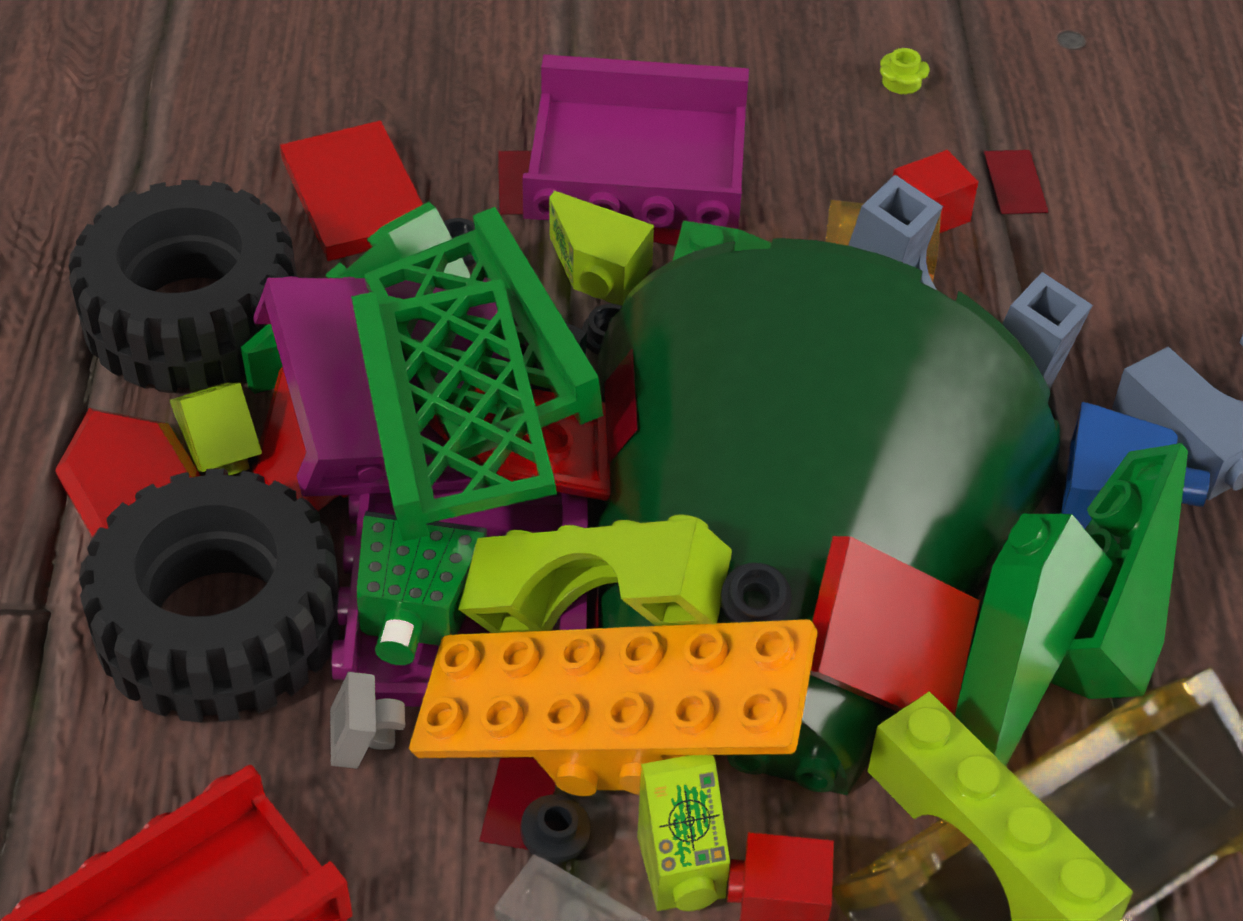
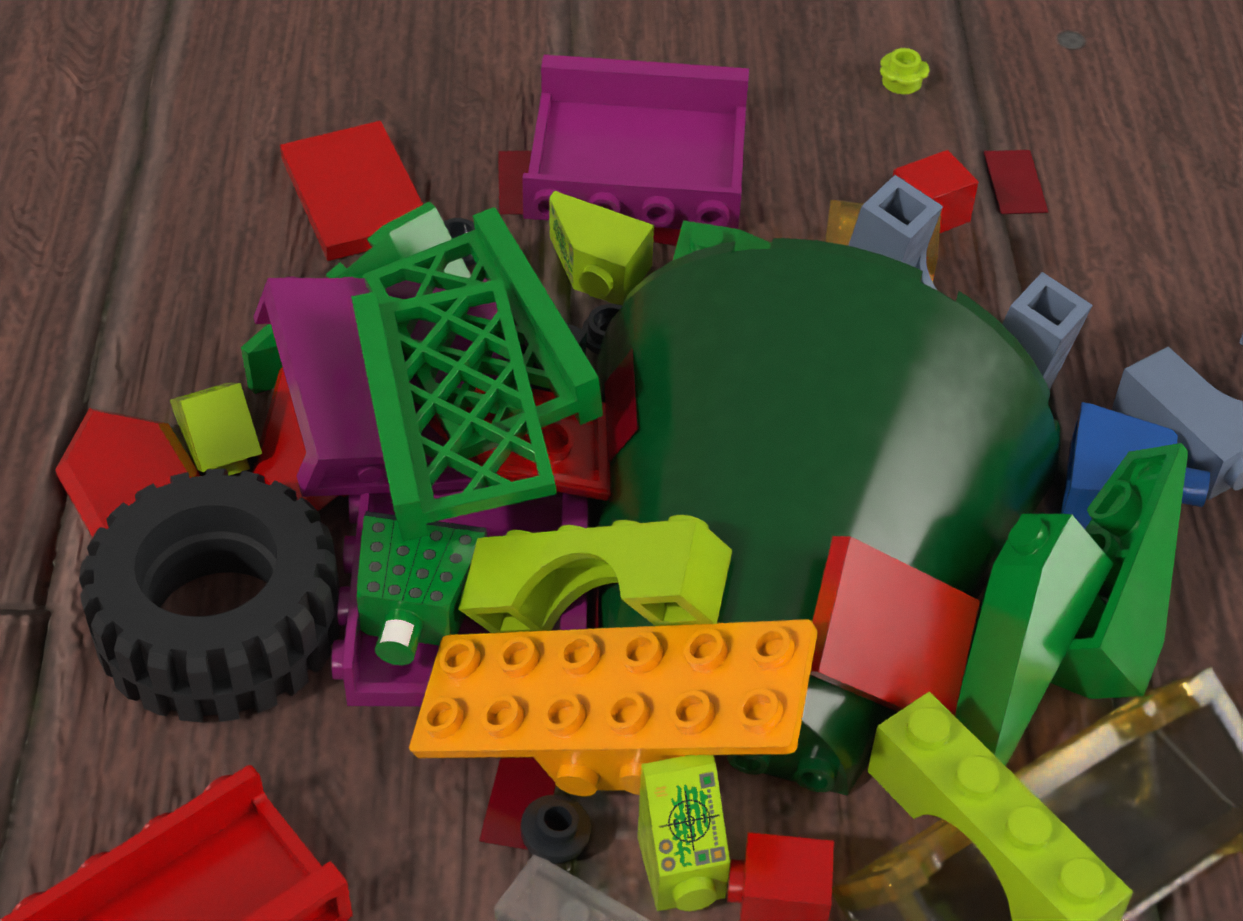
black tyre [68,180,297,393] -> none
light grey tile [330,672,405,769] -> none
black plate [721,563,792,623] -> none

